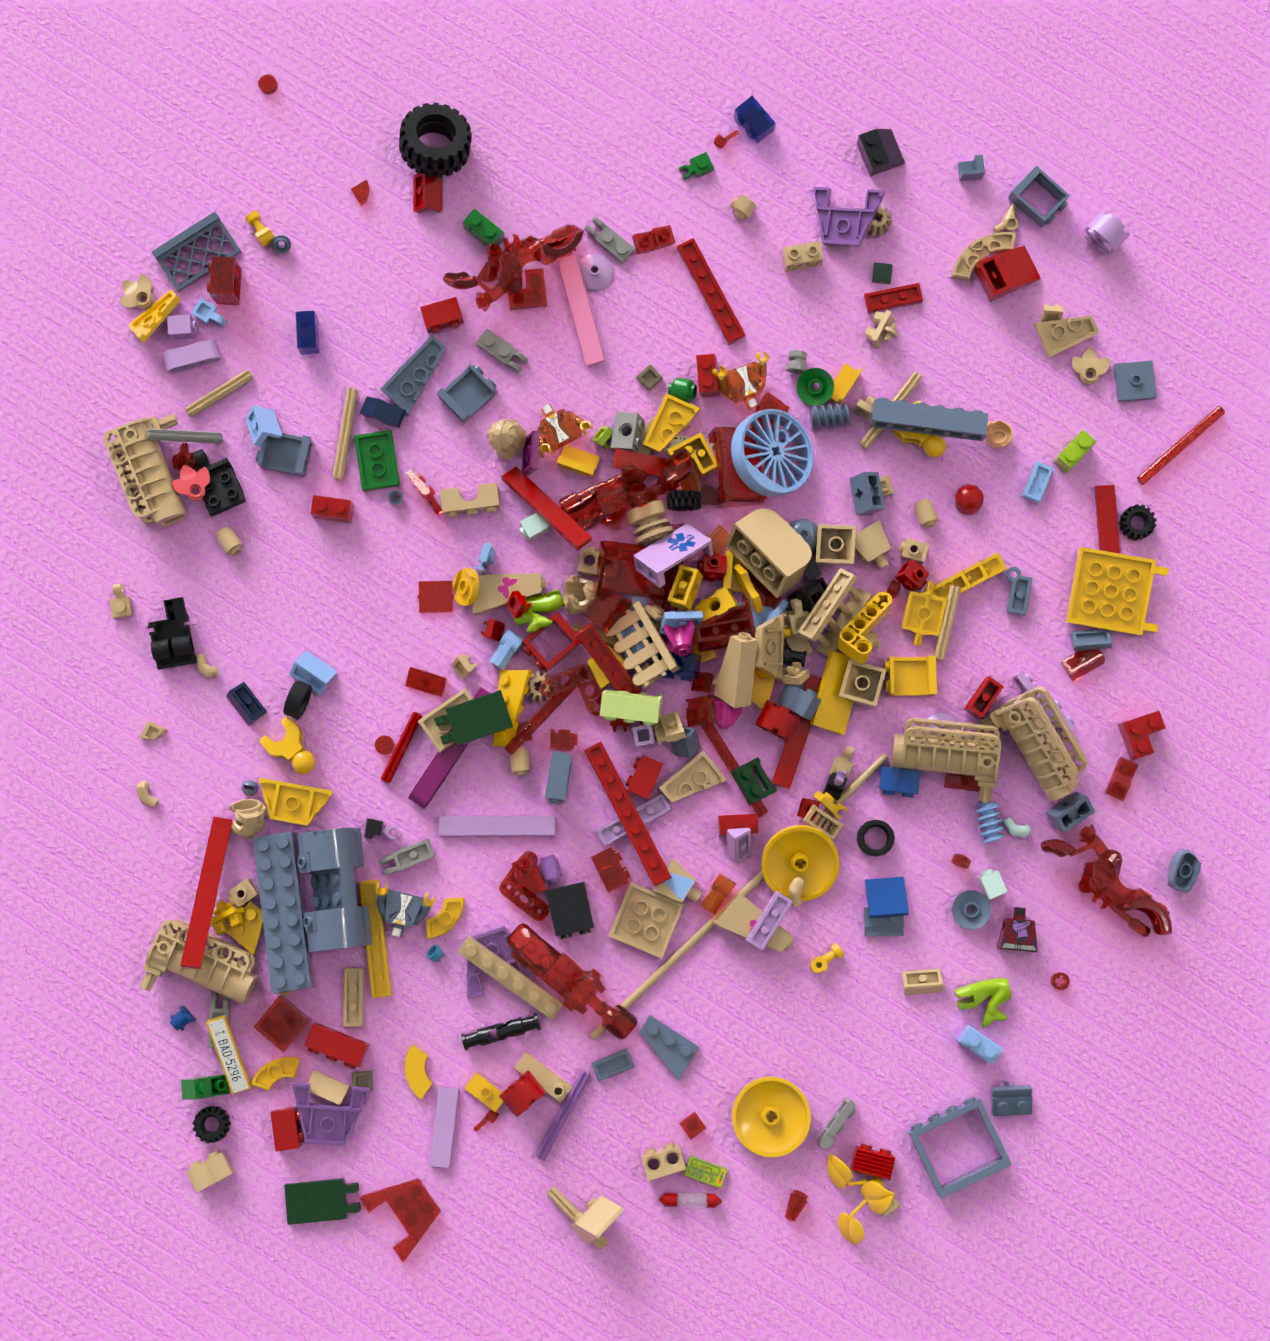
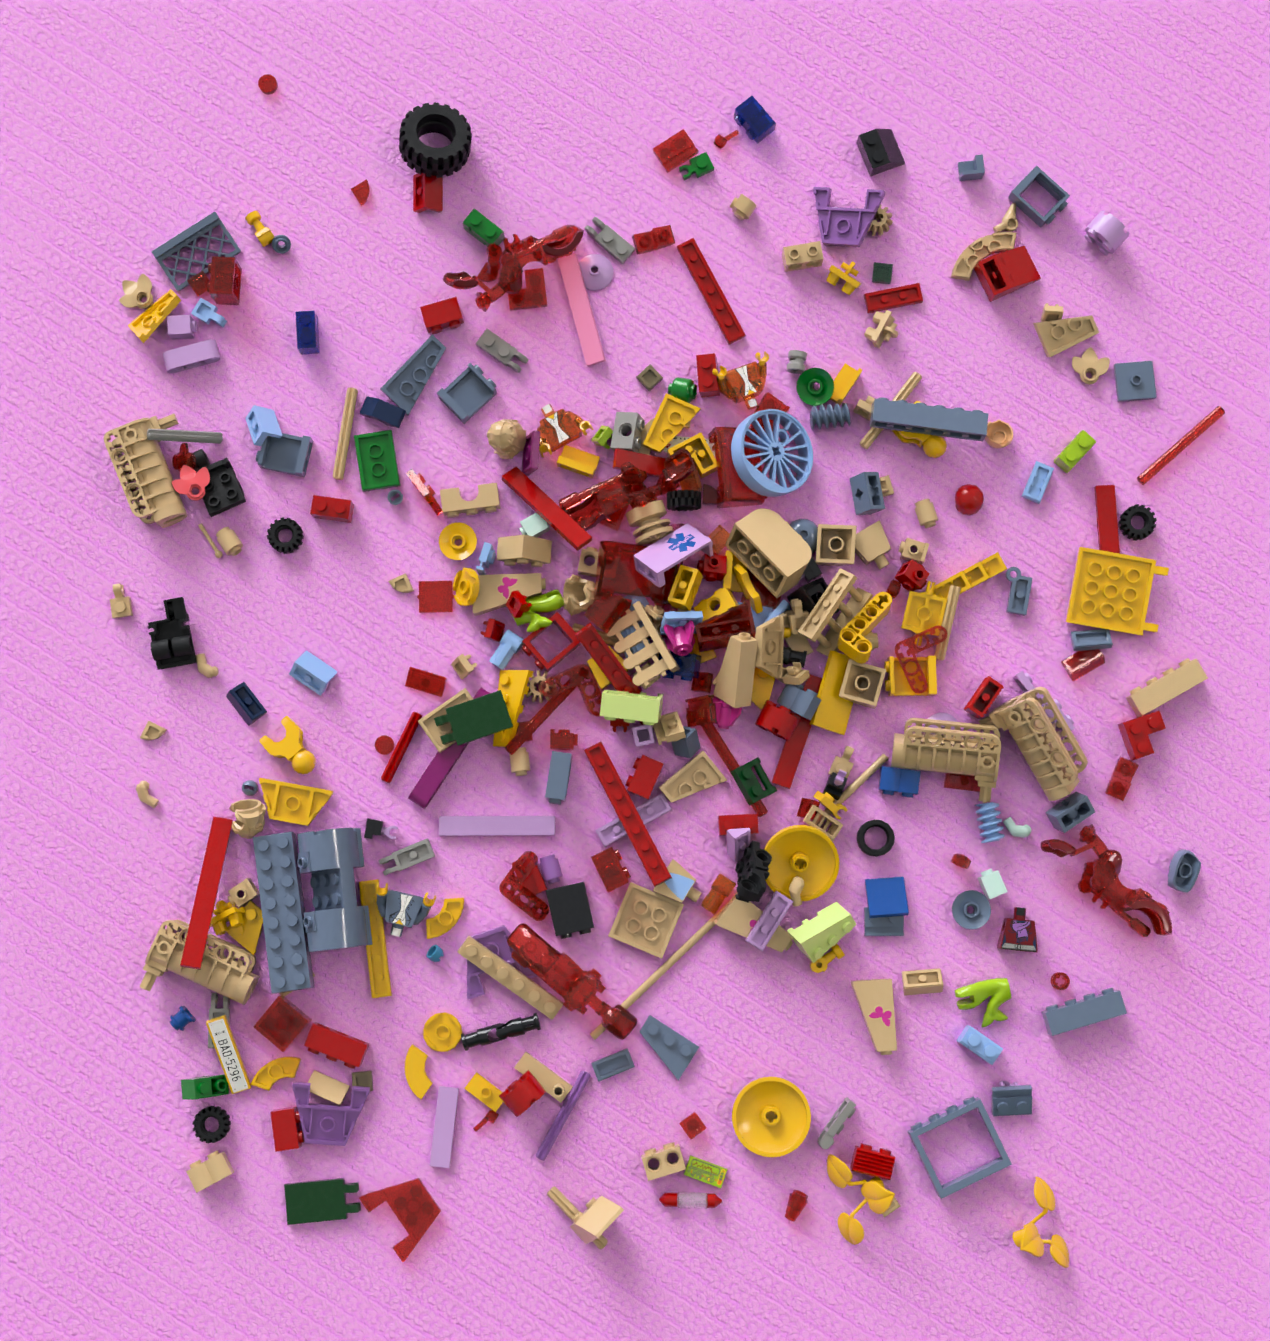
tan axle [185,370,253,417] -> none
black tyre [283,680,312,719] -> none
tan tile [343,968,364,1027] -> none
none -> clear red plate [187,270,214,296]
none -> tan hinge [198,523,222,558]
none -> black tyre [267,517,304,554]
none -> tan tile [388,573,414,593]
none -> yellow tile [423,1012,462,1052]
none -> yellow dish [439,522,477,560]
none -> tan brick [497,535,552,567]
none -> clear red plate [653,129,699,173]
none -> black plate [735,840,772,903]
none -> yellowish green wedge [787,901,857,963]
none -> yellow hips [826,261,861,295]
none -> tan slope [851,978,897,1055]
none -> clear red beam [895,625,947,694]
none -> yellow plant [1013,1177,1069,1268]
none -> sand blue brick [1042,987,1127,1036]
none -> tan brick [1126,658,1208,718]

